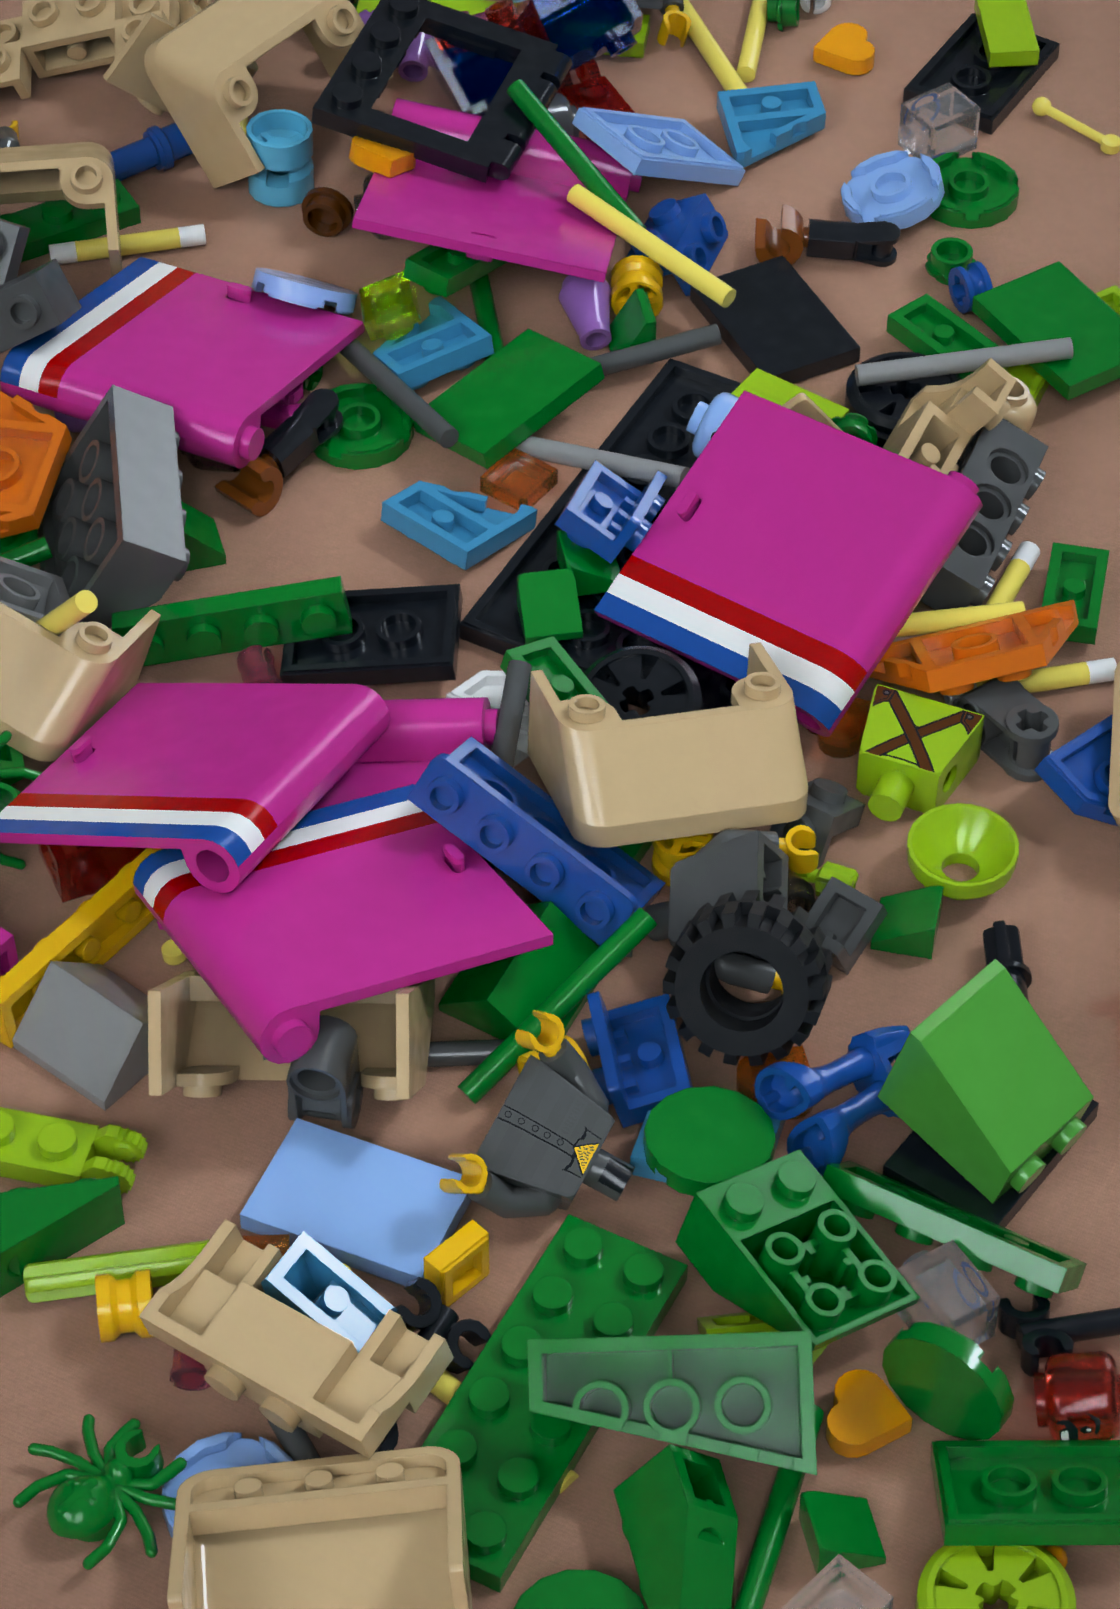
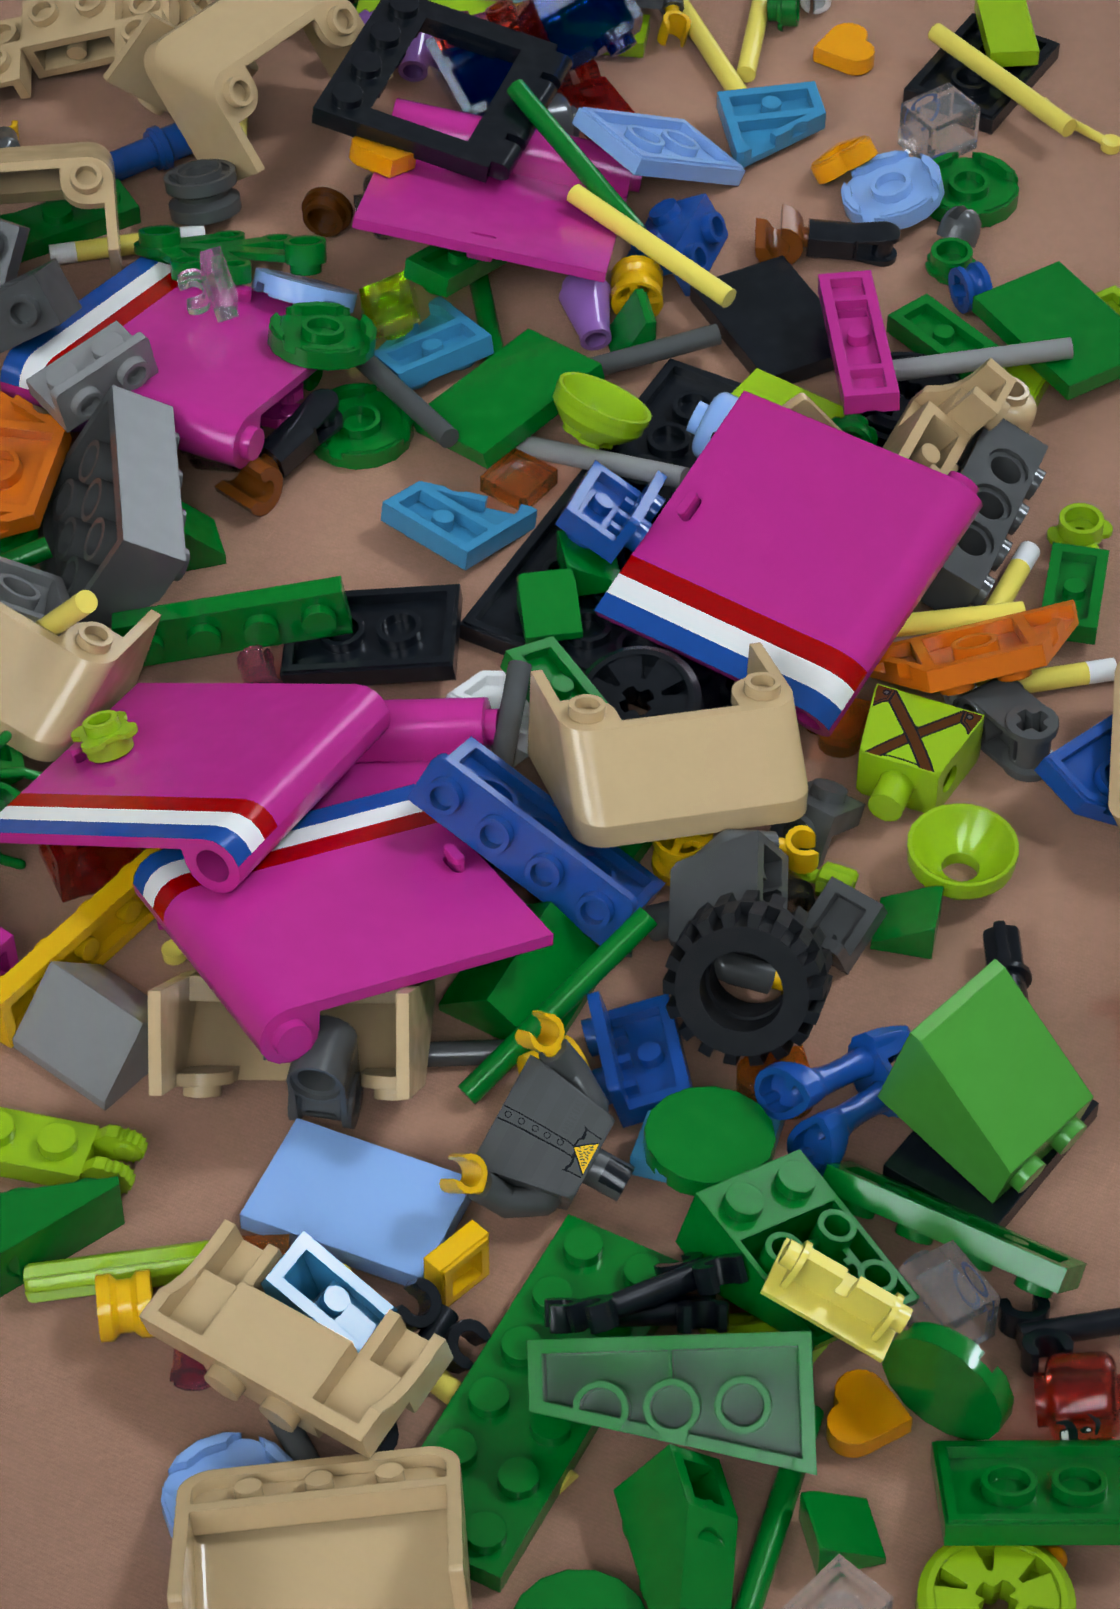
green animal [13,1414,187,1570] -> none
medium azure wheel [246,109,314,207] -> none
none -> light grey bracket [26,320,159,433]
none -> lime plate [71,710,138,763]
none -> green plant [134,225,327,285]
none -> dark grey wheel [163,159,242,226]
none -> clear tile [177,246,239,323]
none -> green tile [268,301,377,371]
none -> black bar [544,1294,729,1334]
none -> lime piece [553,372,652,449]
none -> black bar [565,1252,748,1334]
none -> light yellow hinge [760,1238,913,1363]
none -> light orange tile [810,135,878,184]
none -> dark pink hinge [818,270,900,415]
none -> light yellow bar [928,23,1077,137]
none -> dark grey hinge [936,205,982,248]
none -> lime plate [1046,503,1113,549]

